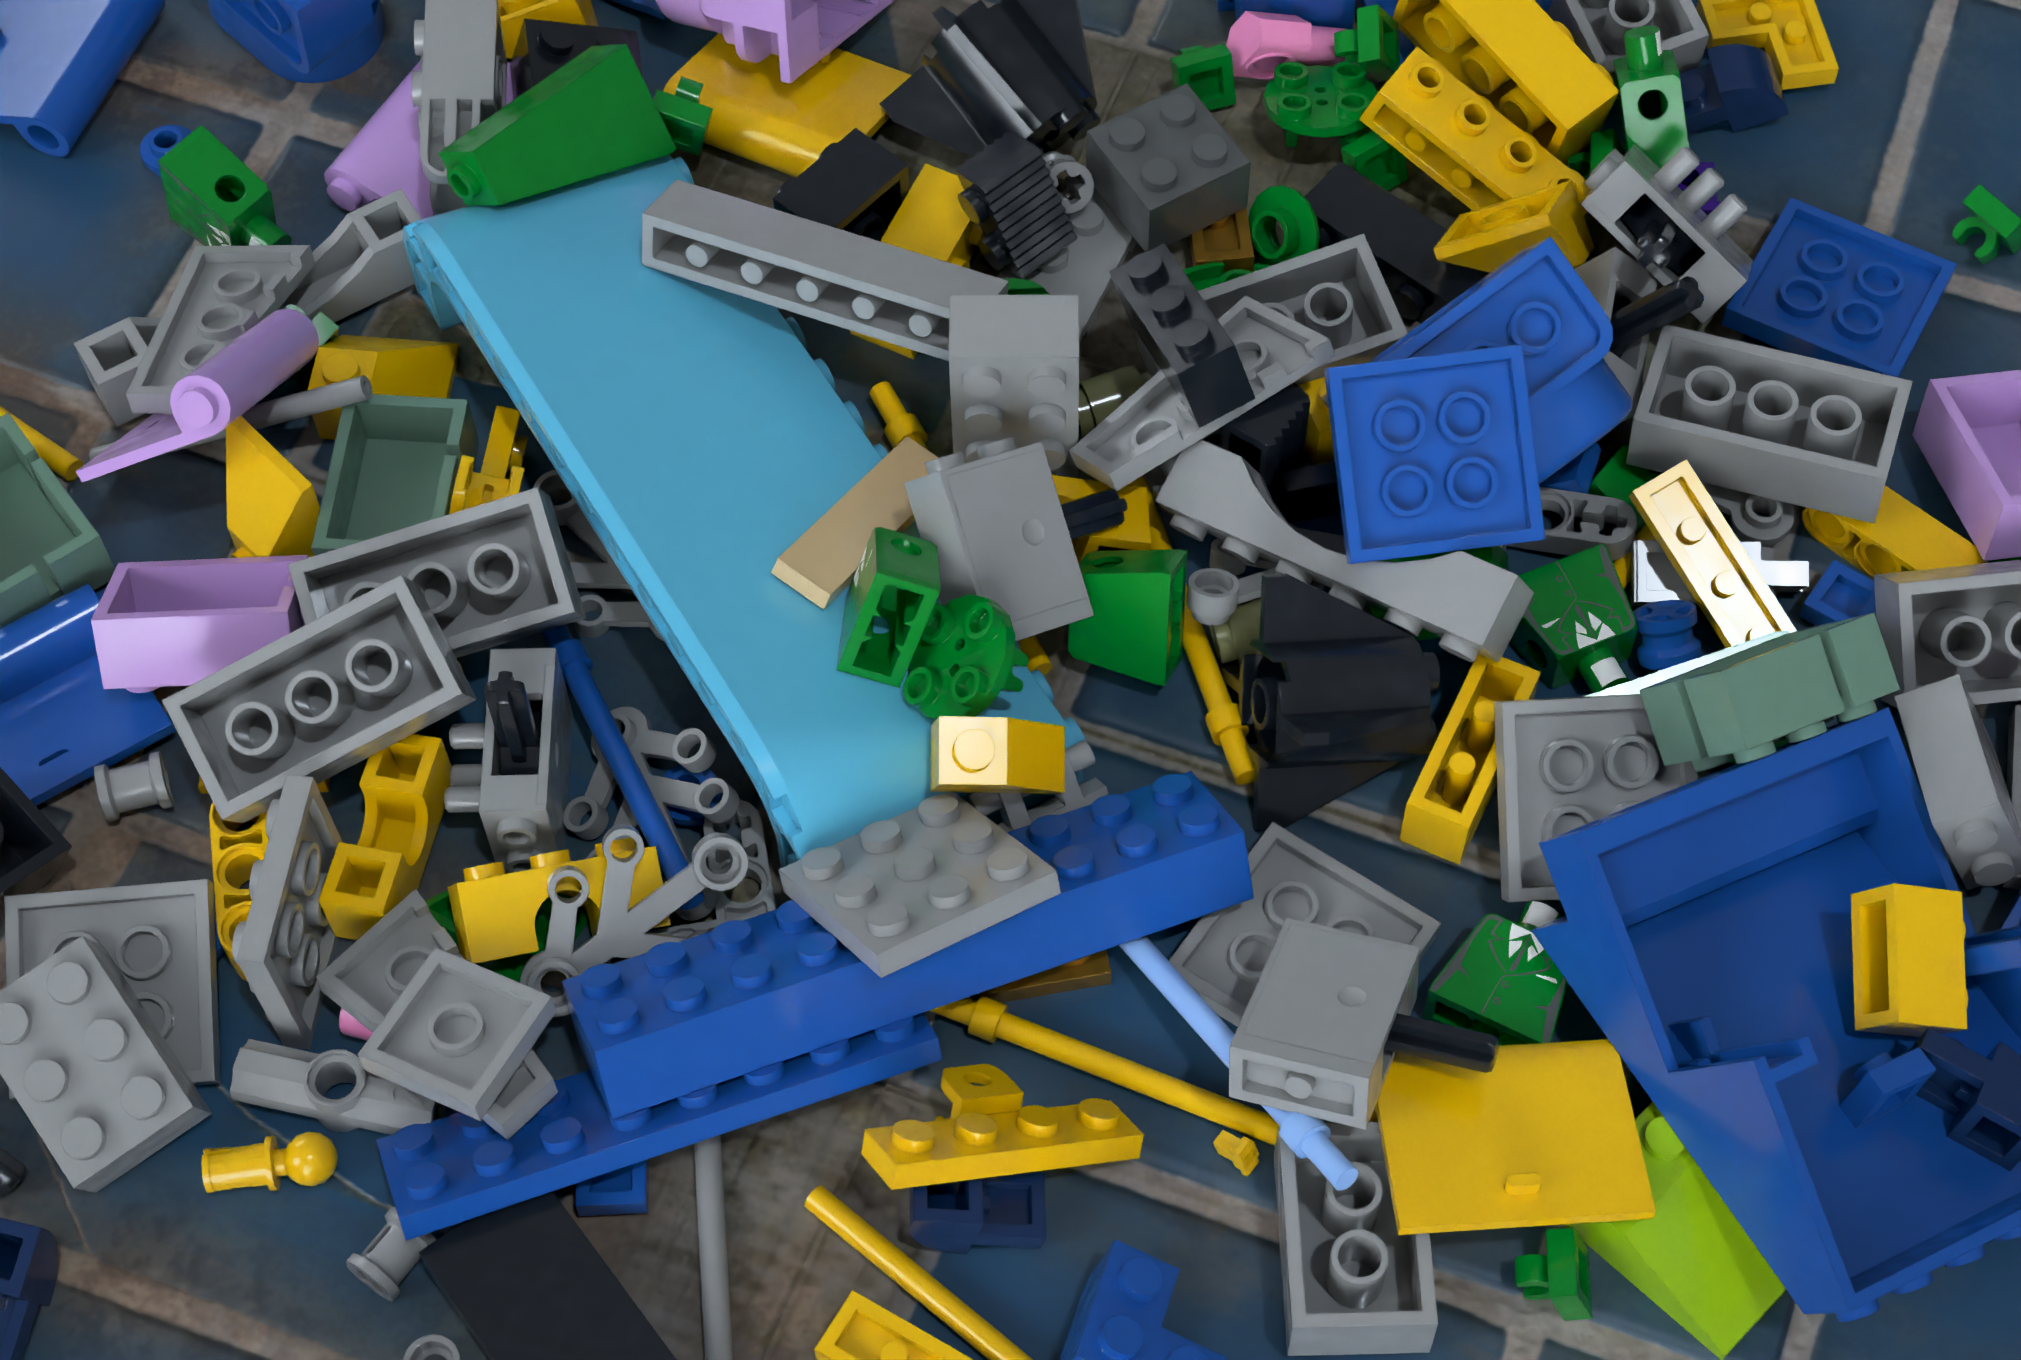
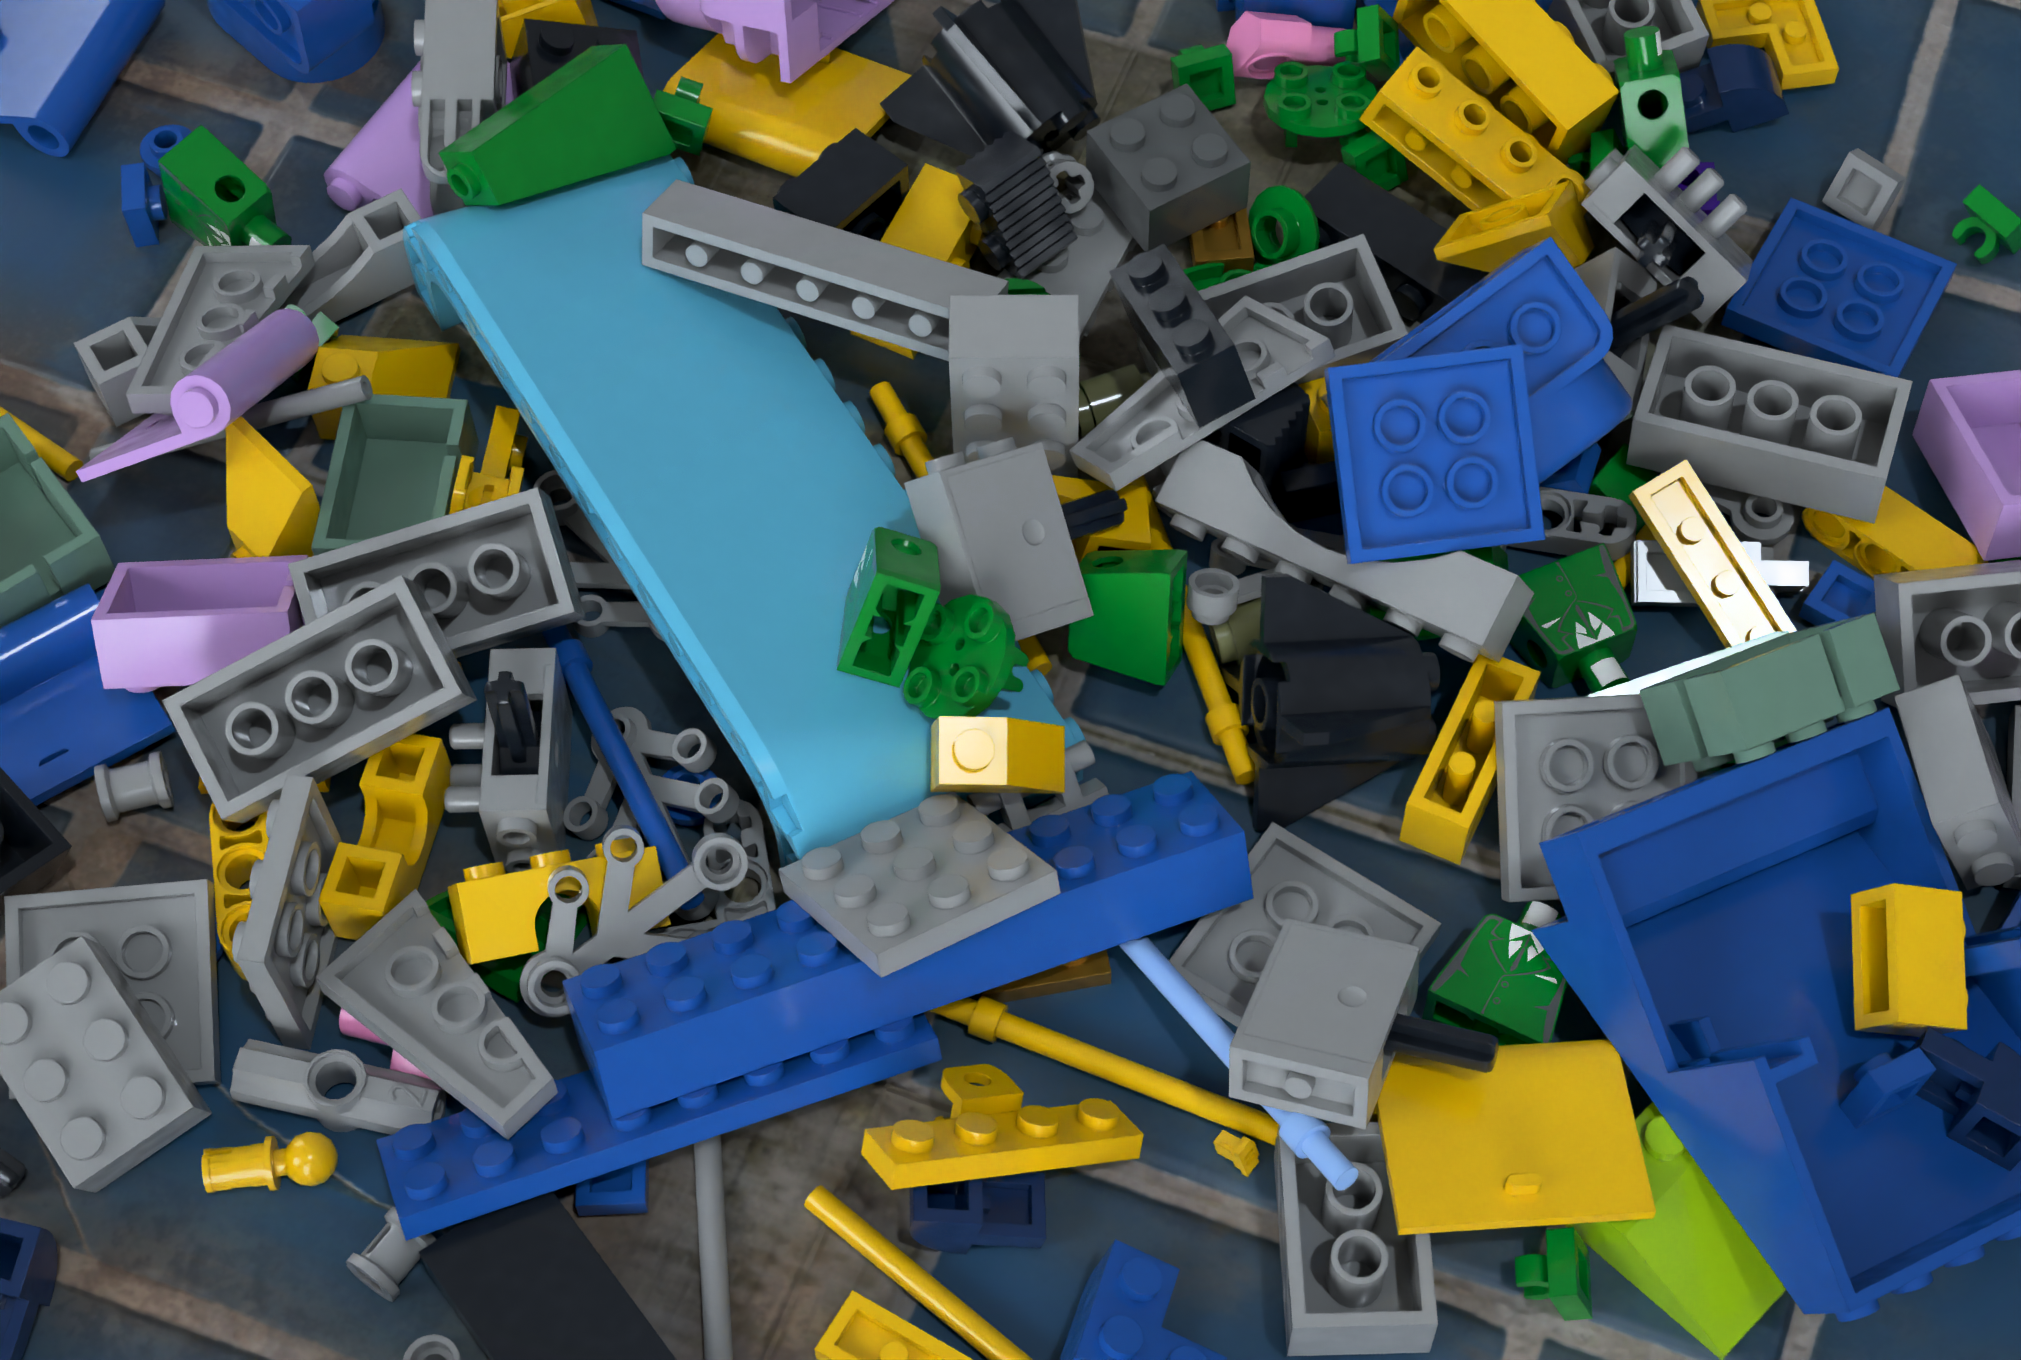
light grey plate [357,947,556,1121] -> none
tan tile [771,436,939,610] -> none
blue wheel [1633,600,1702,670] -> none
none -> blue plate [121,162,168,247]
none -> light grey tile [1821,148,1907,230]

